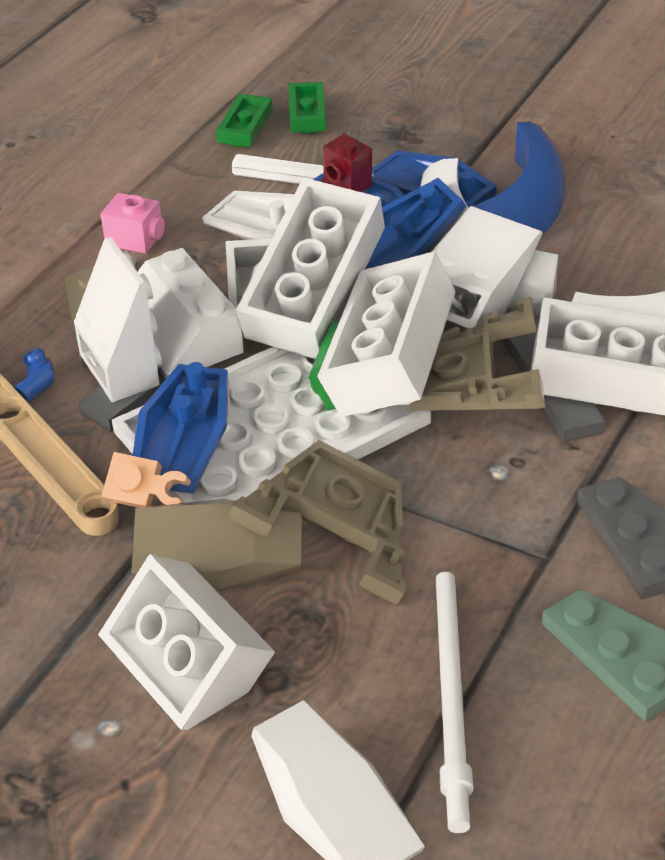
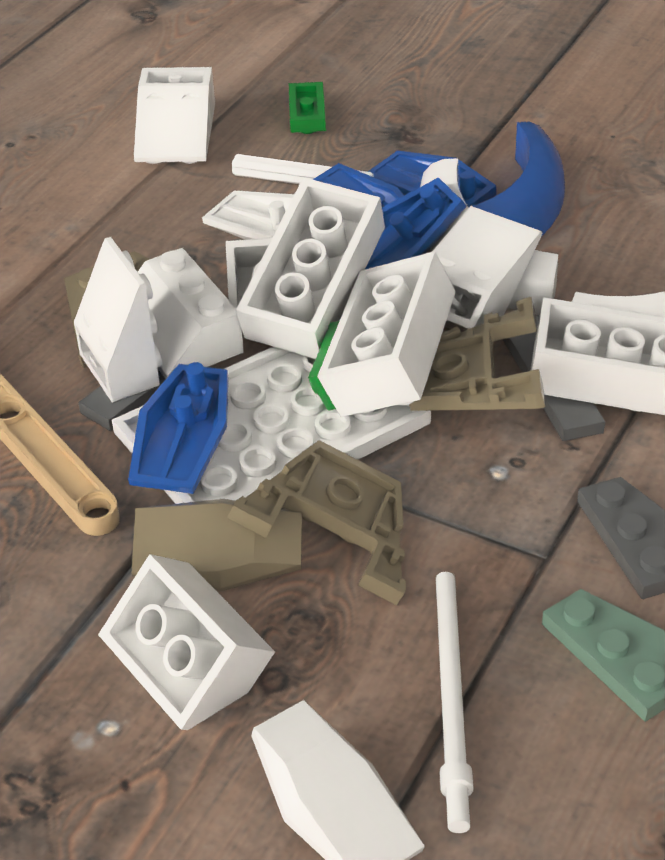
blue arm [14,348,54,403] -> none
bright pink brick [100,193,165,254] -> none
light nougat plate [101,452,191,508] -> none
green plate [216,93,273,147] -> none
dark red brick [319,133,373,192] -> none
none -> white slope [134,67,215,164]

